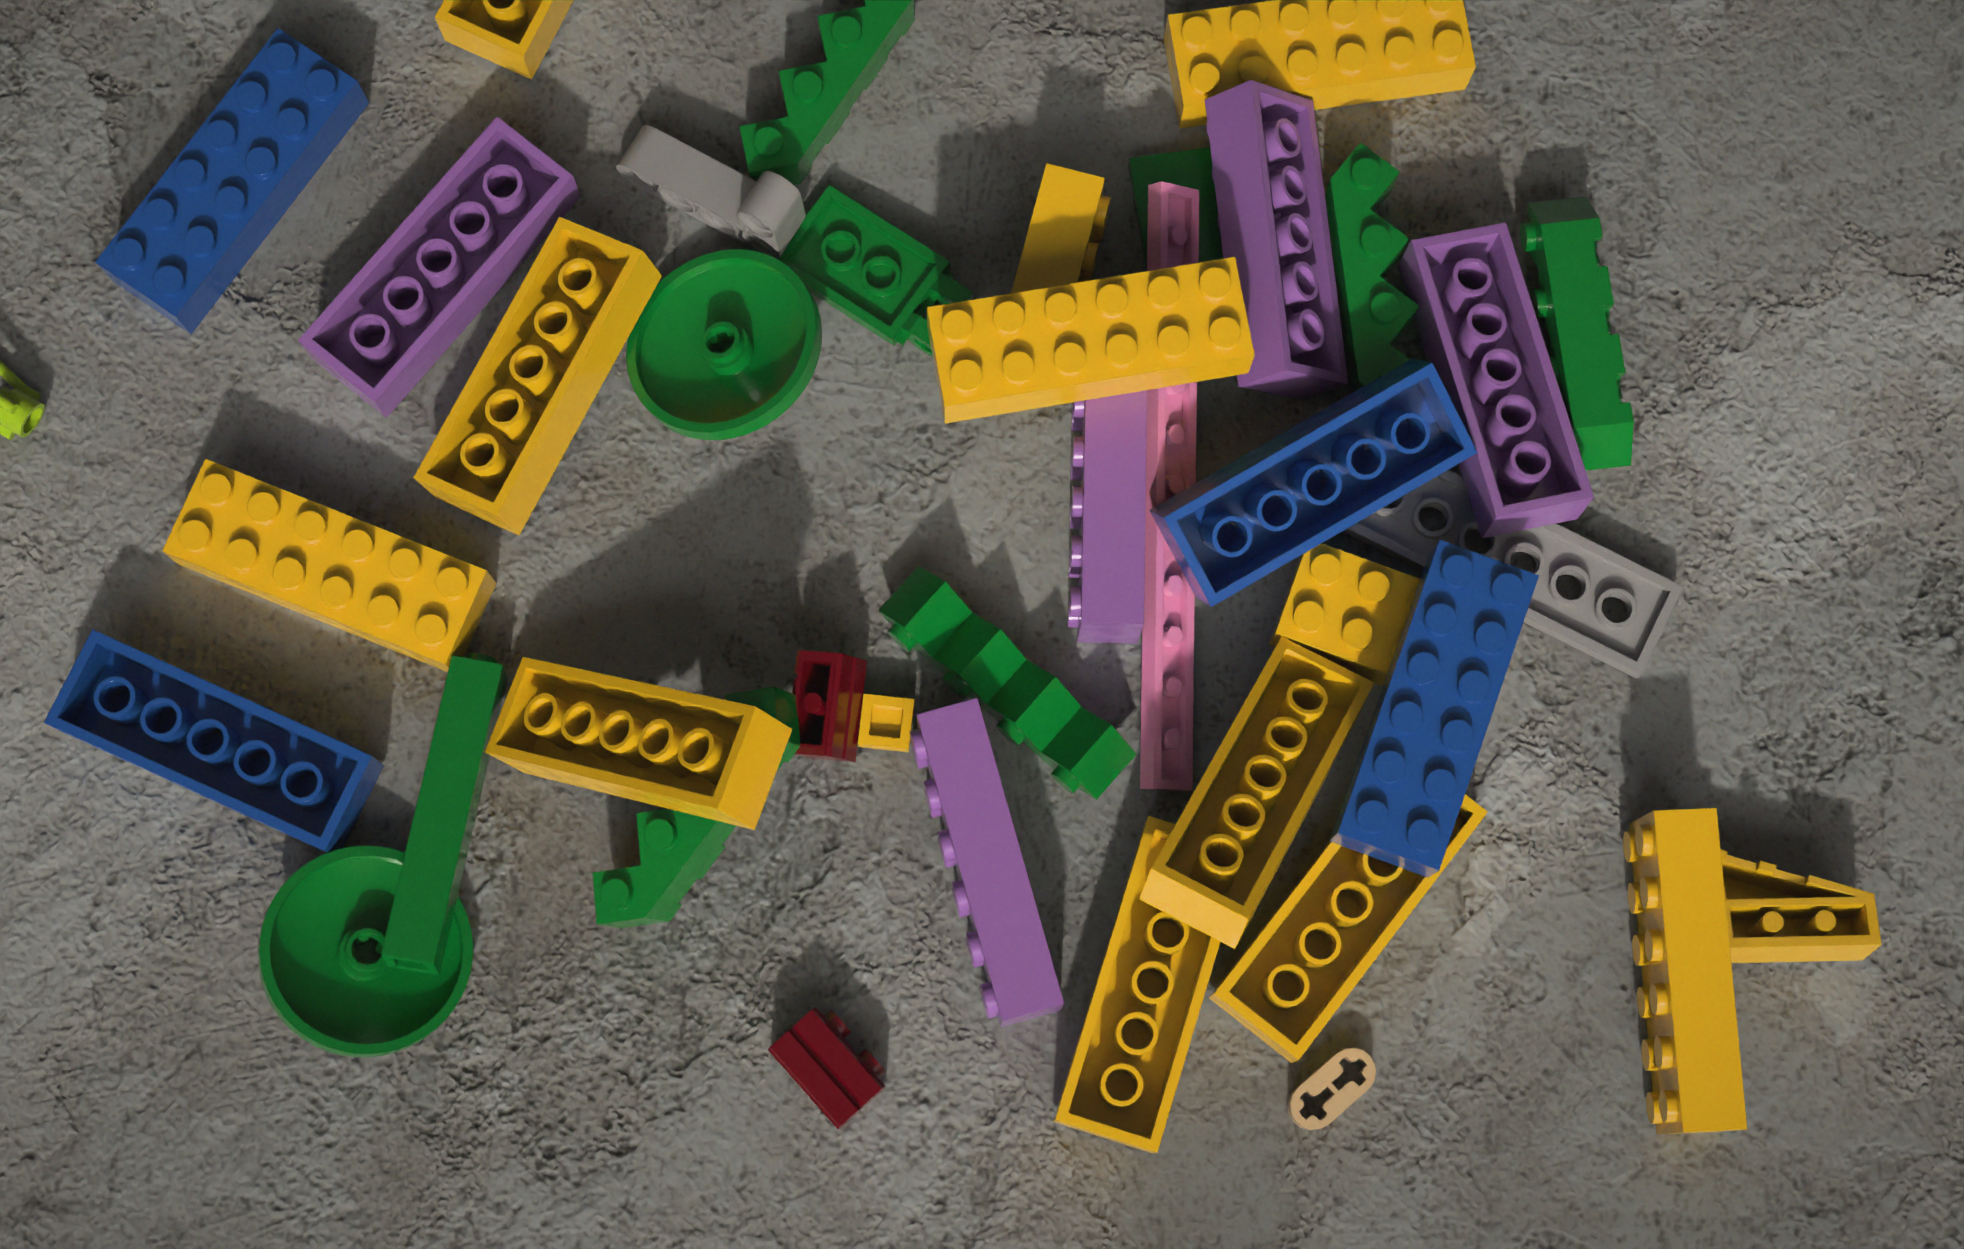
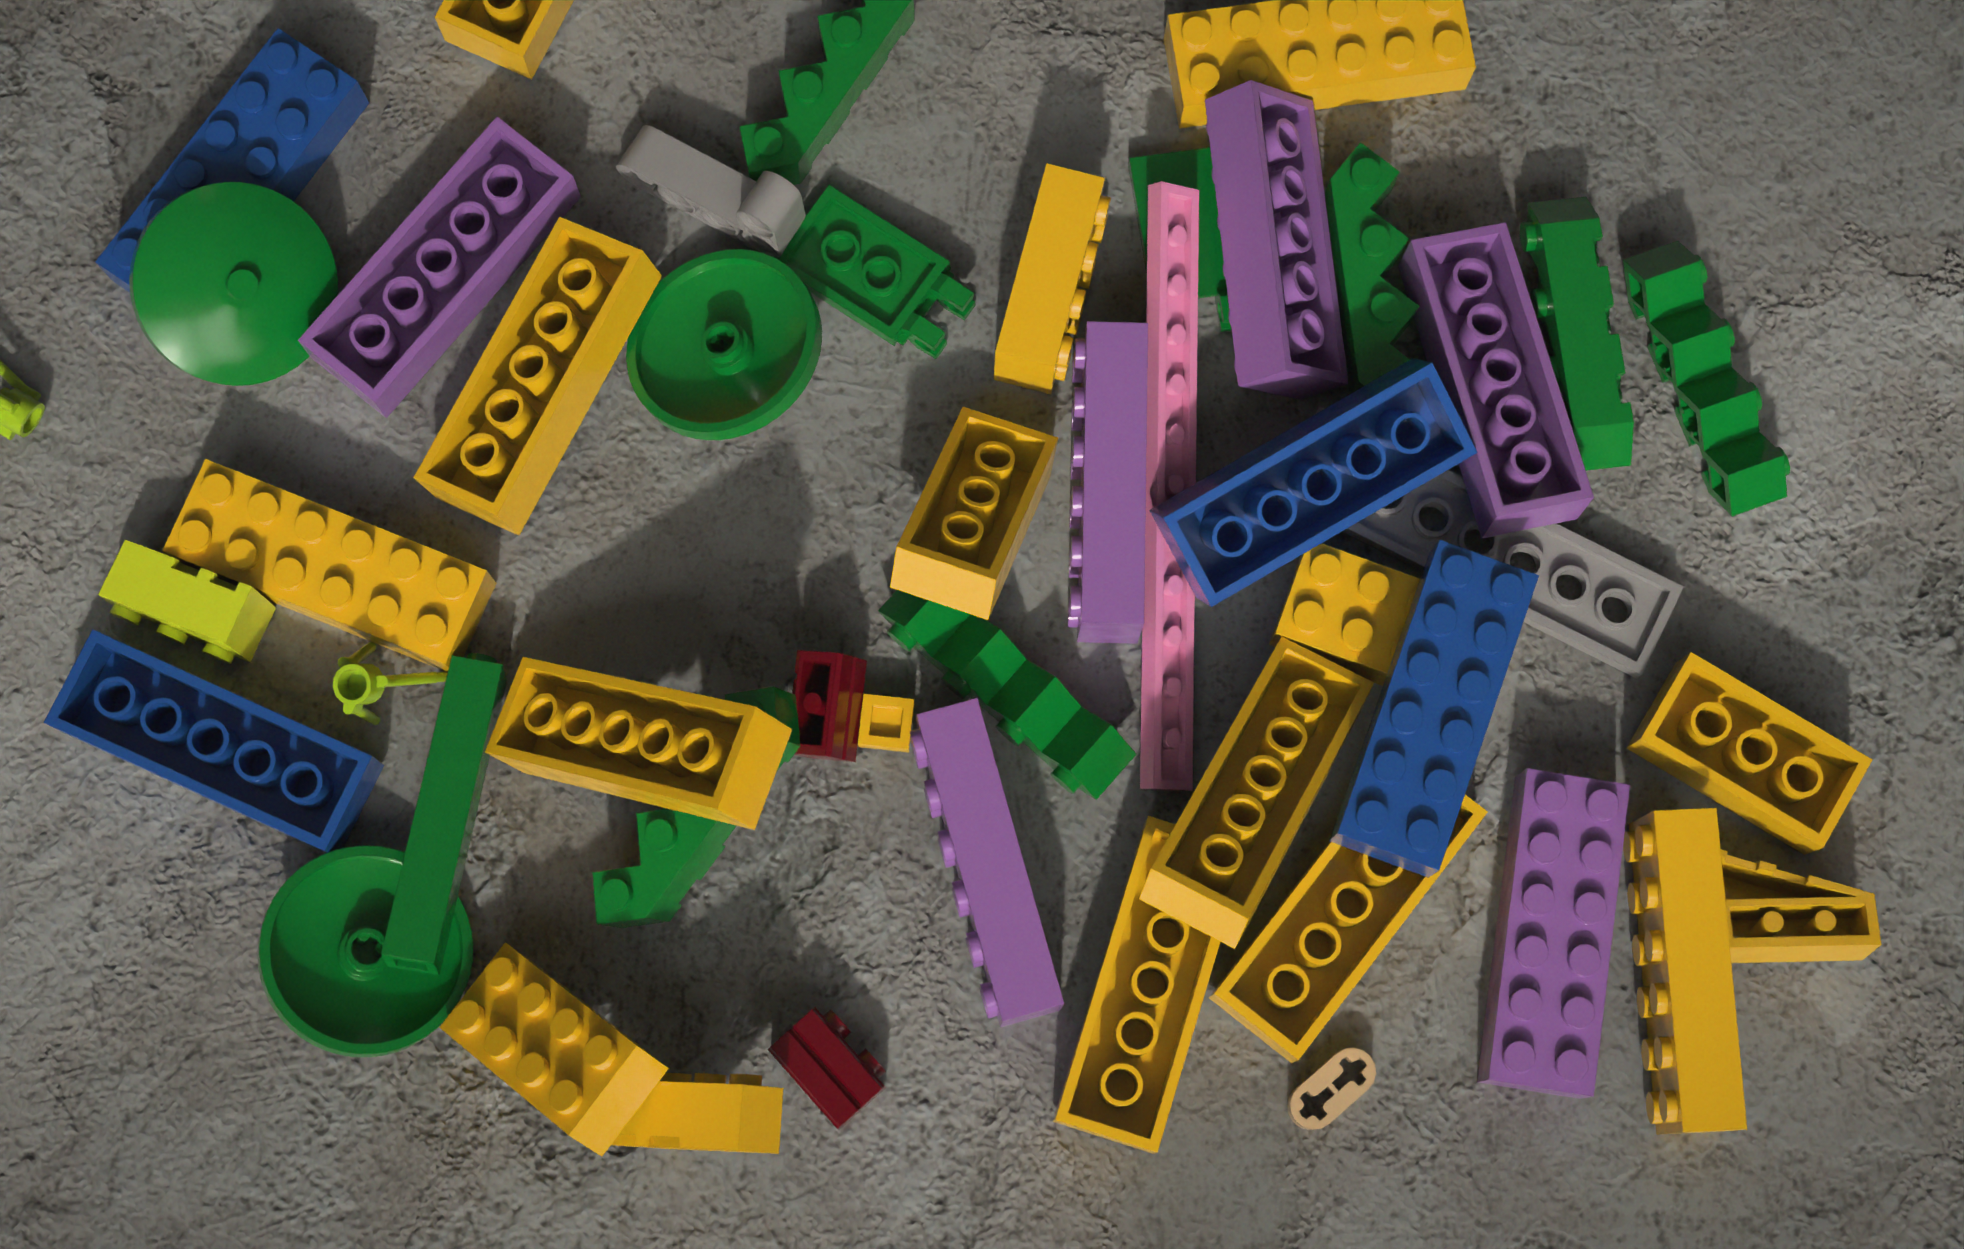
yellow brick [927,257,1255,424] -> none
none -> neon yellow wedge [98,540,276,664]
none -> green dish [129,182,338,386]
none -> lime plant [333,642,448,725]
none -> yellow brick [439,942,669,1156]
none -> yellow wedge [612,1073,784,1154]
none -> yellow brick [890,407,1058,620]
none -> medium lavender brick [1477,768,1630,1099]
none -> green brick [1623,241,1790,516]
none -> yellow brick [1626,652,1873,855]

